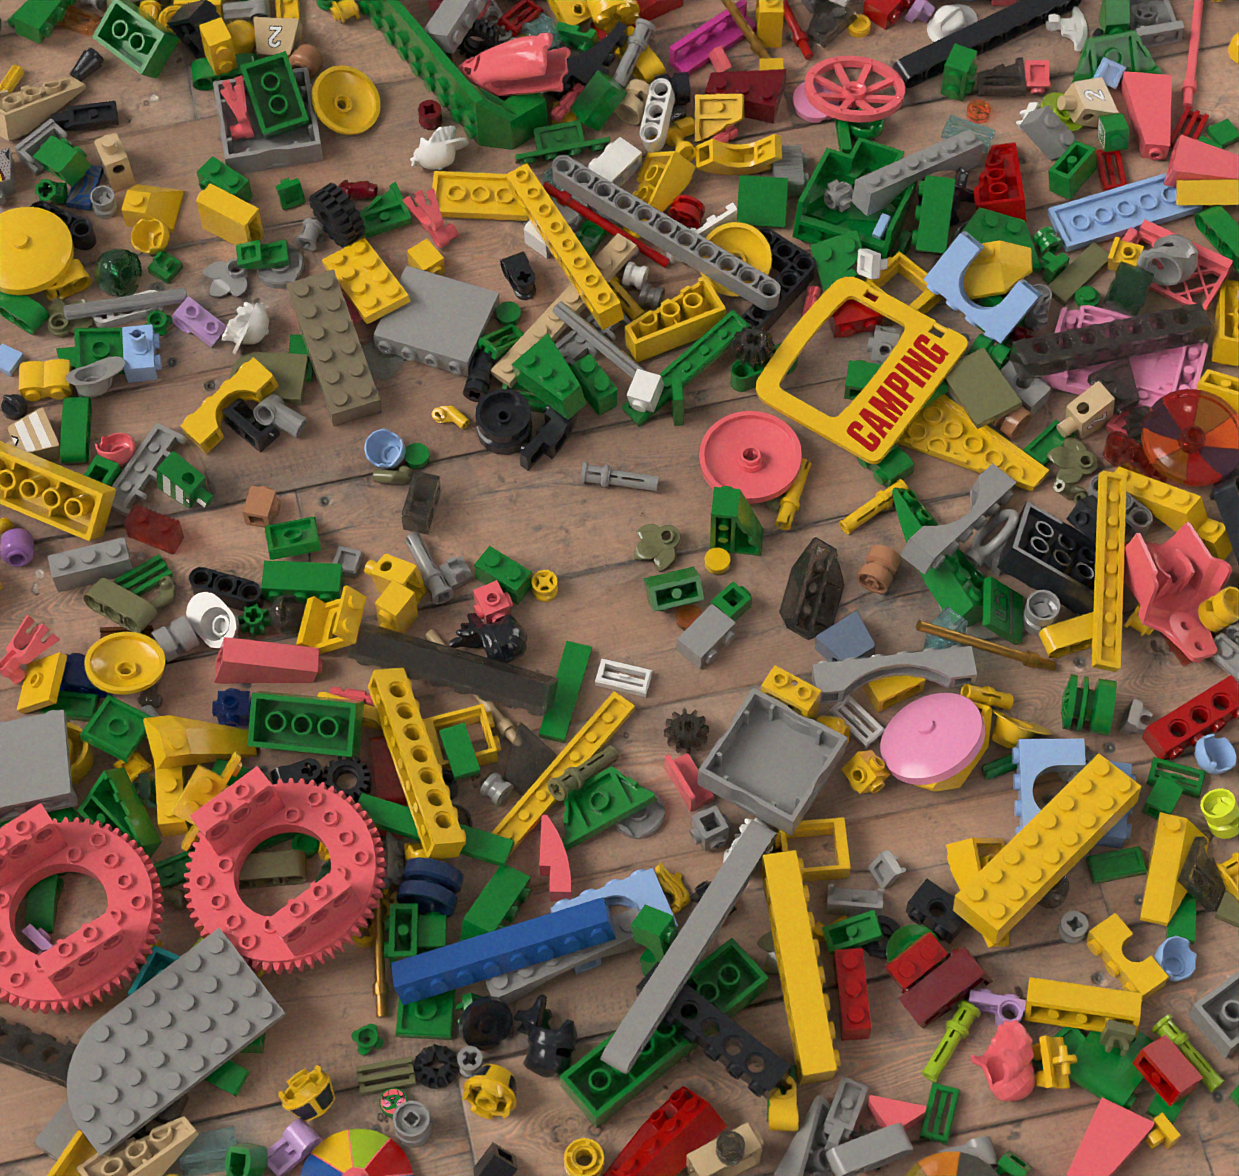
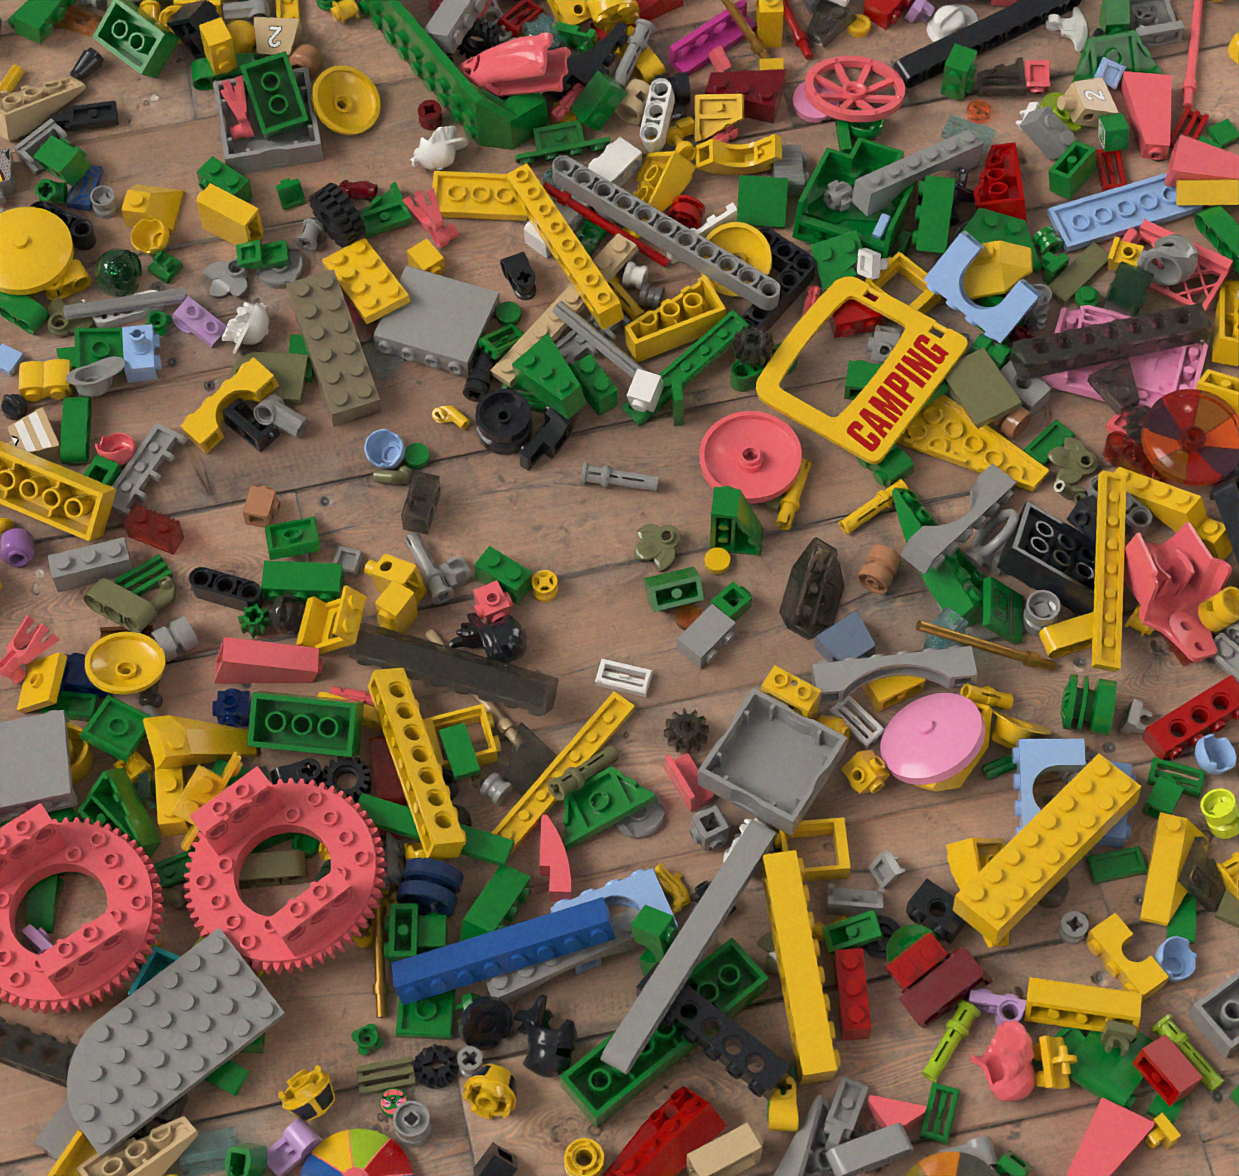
tan torso [94,133,136,193] -> none
green torso [157,451,214,508] -> none
white piece [186,592,239,648] -> none
green tile [539,641,592,743] -> none
clear smoke wheel [716,1131,745,1166] -> none
tan torso [1057,381,1115,439] -> none

